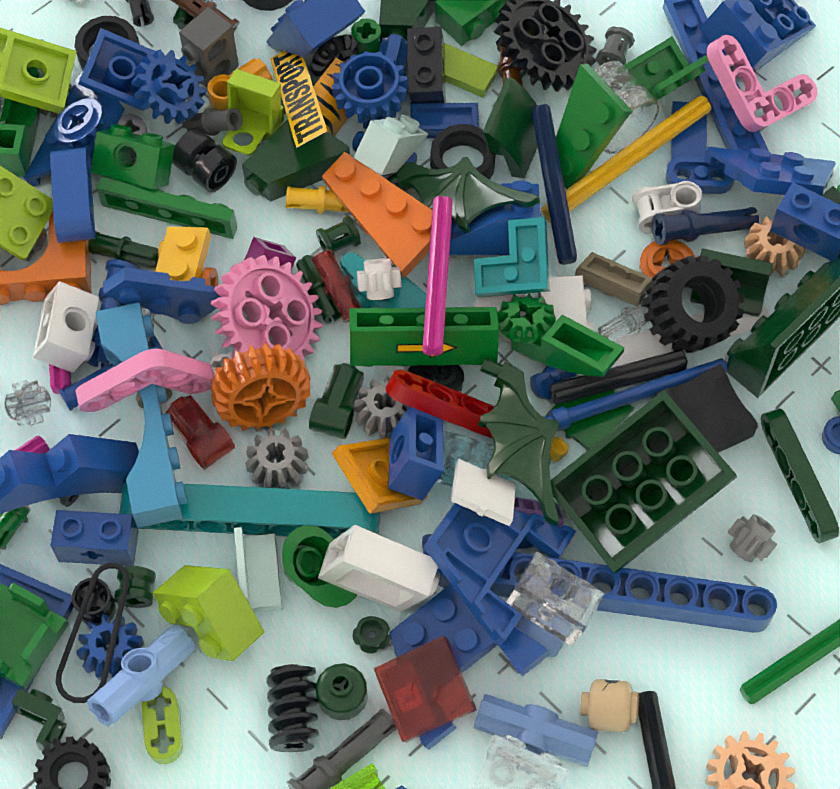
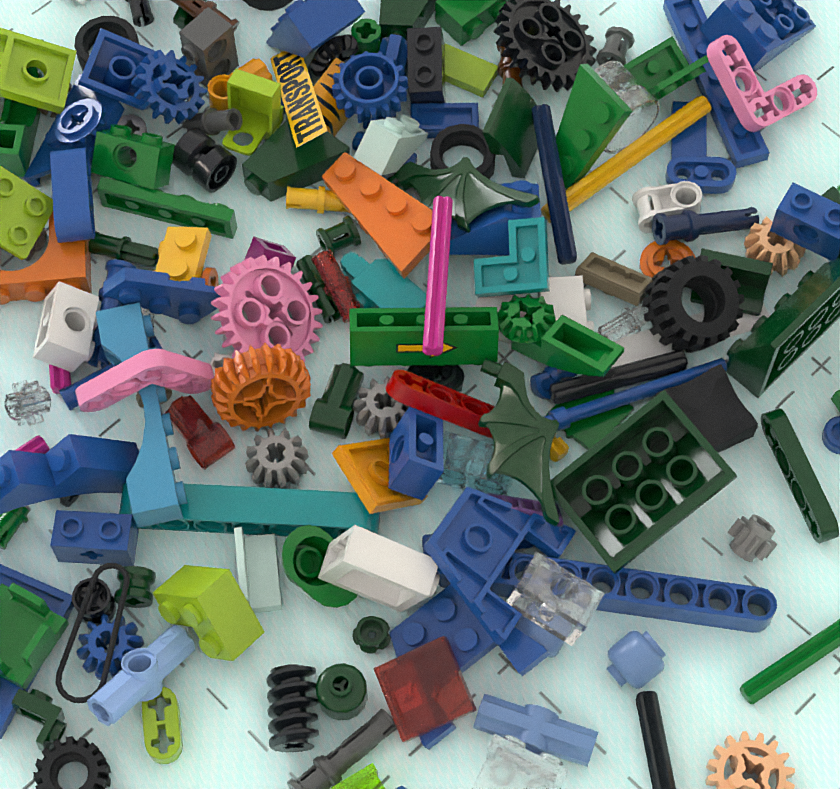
white gear [357,258,402,300] -> none
white piece [451,459,516,526] -> none
tan head [580,679,639,732] -> none
blue wing [704,147,836,196] -> none
none -> medium blue head [606,631,666,689]

